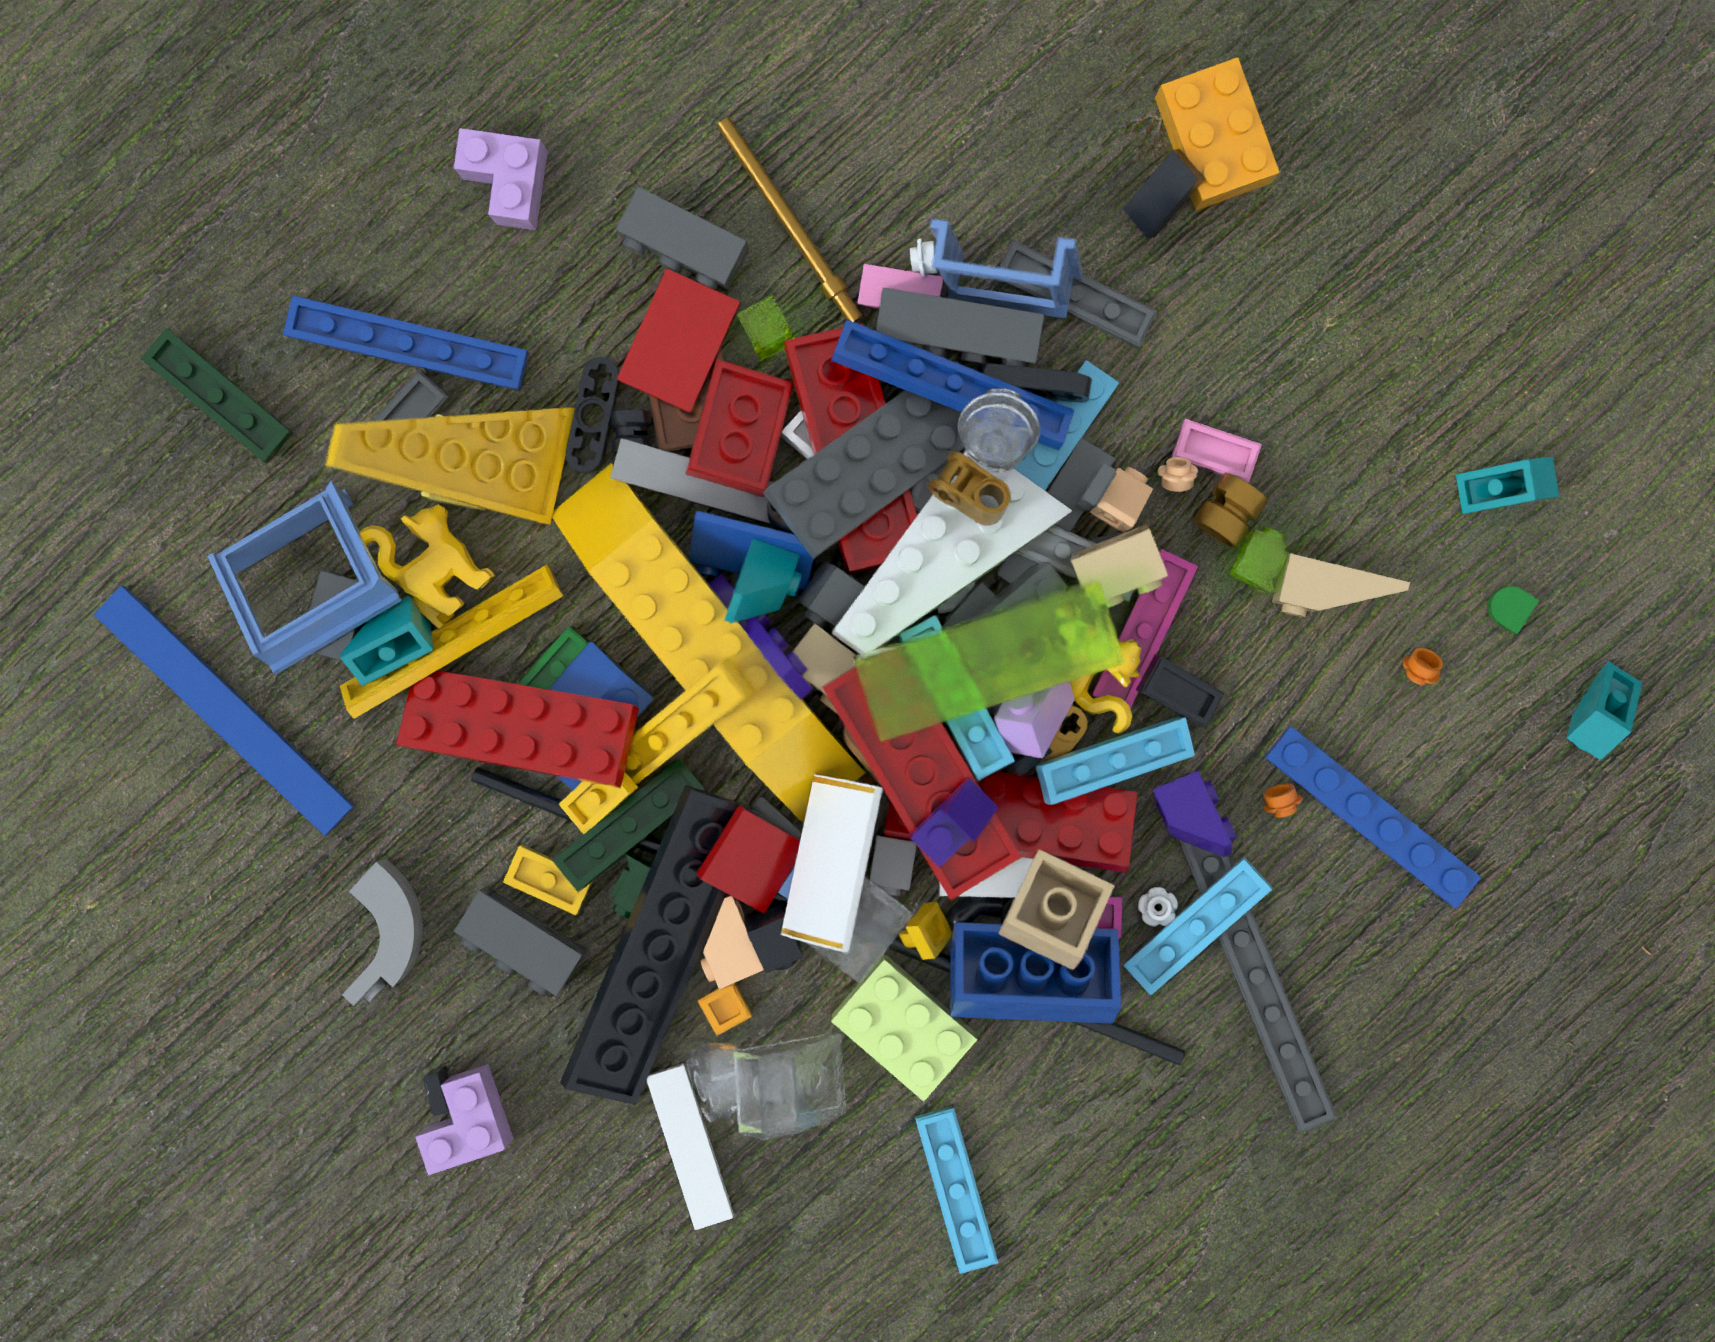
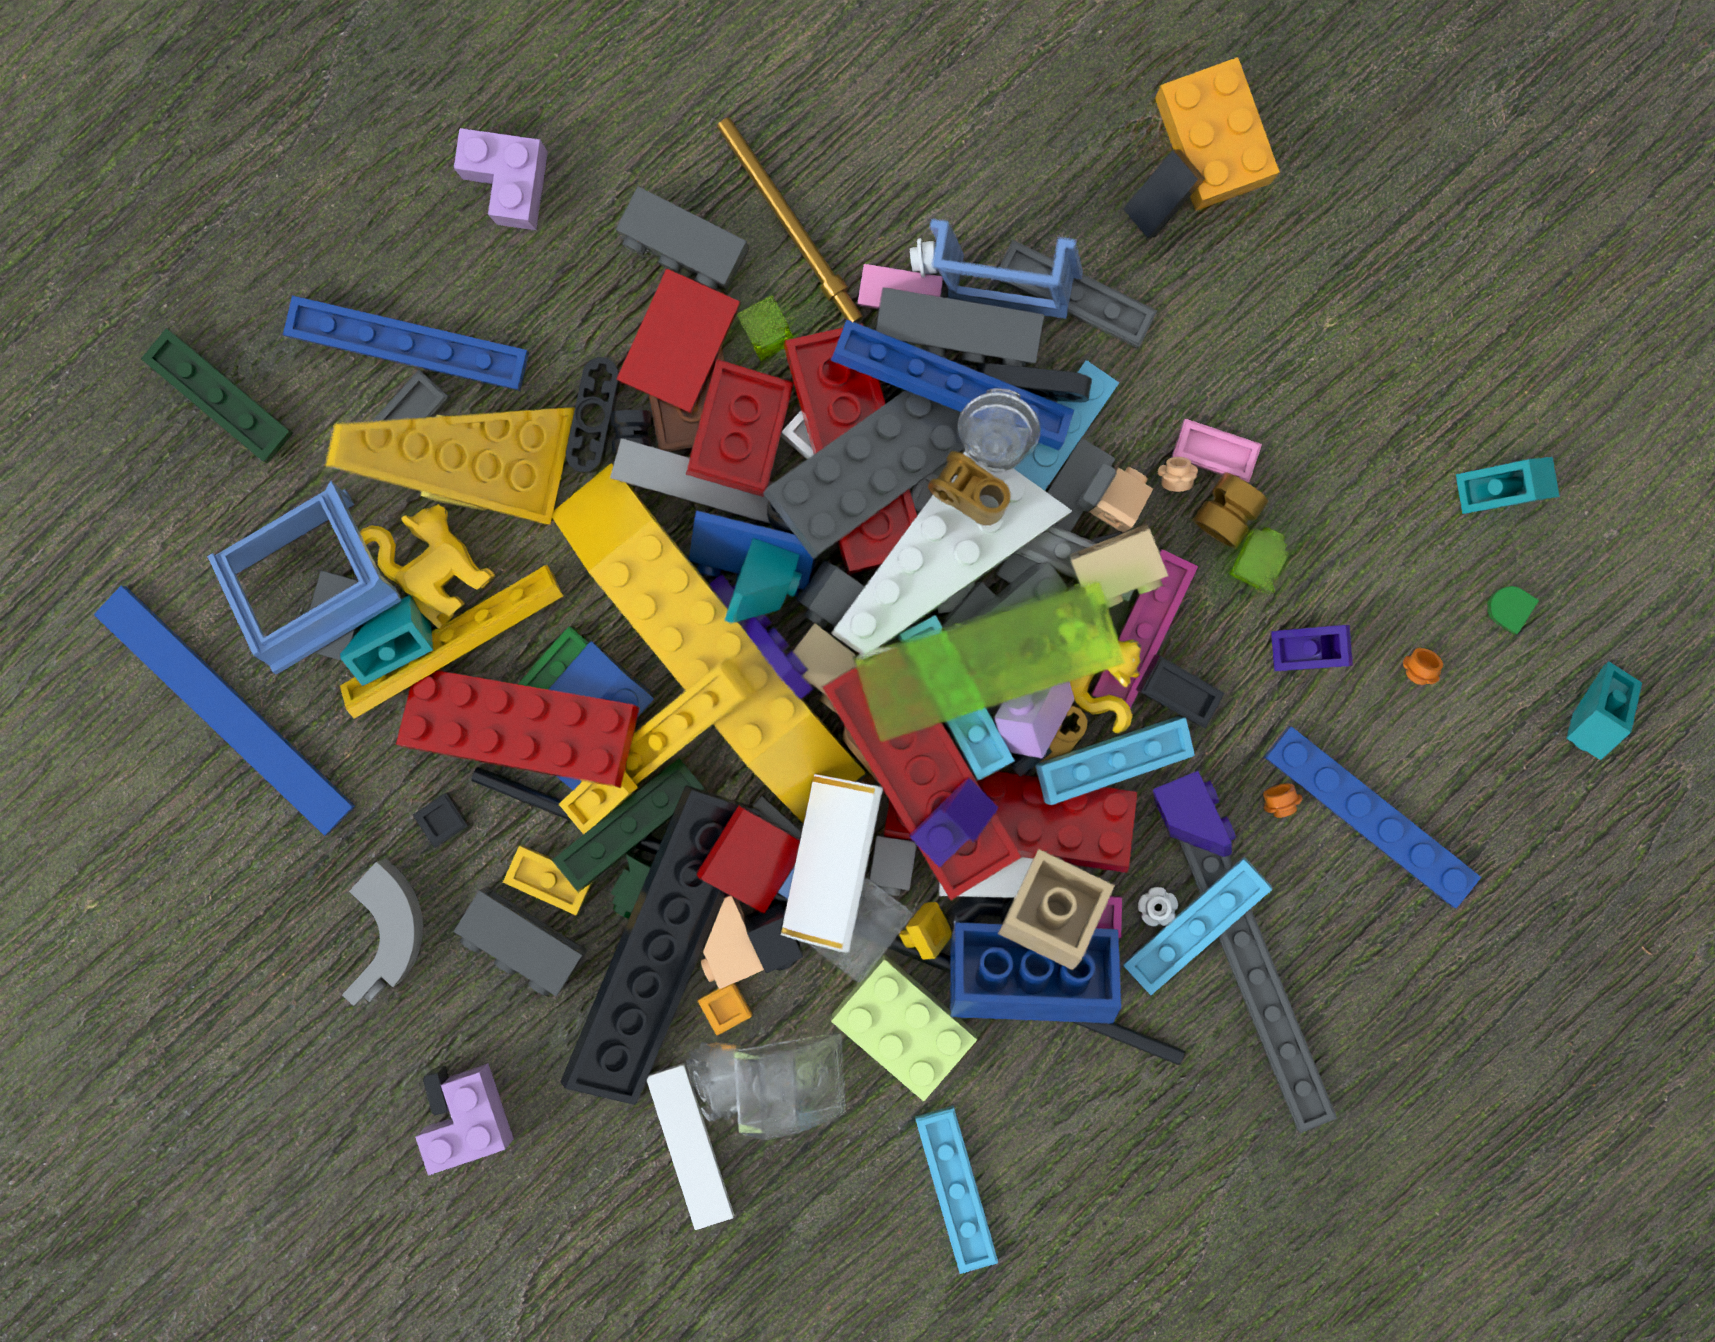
tan slope [1272,554,1410,617] -> none
none -> black tile [413,792,470,848]
none -> dark purple slope [1271,625,1353,671]

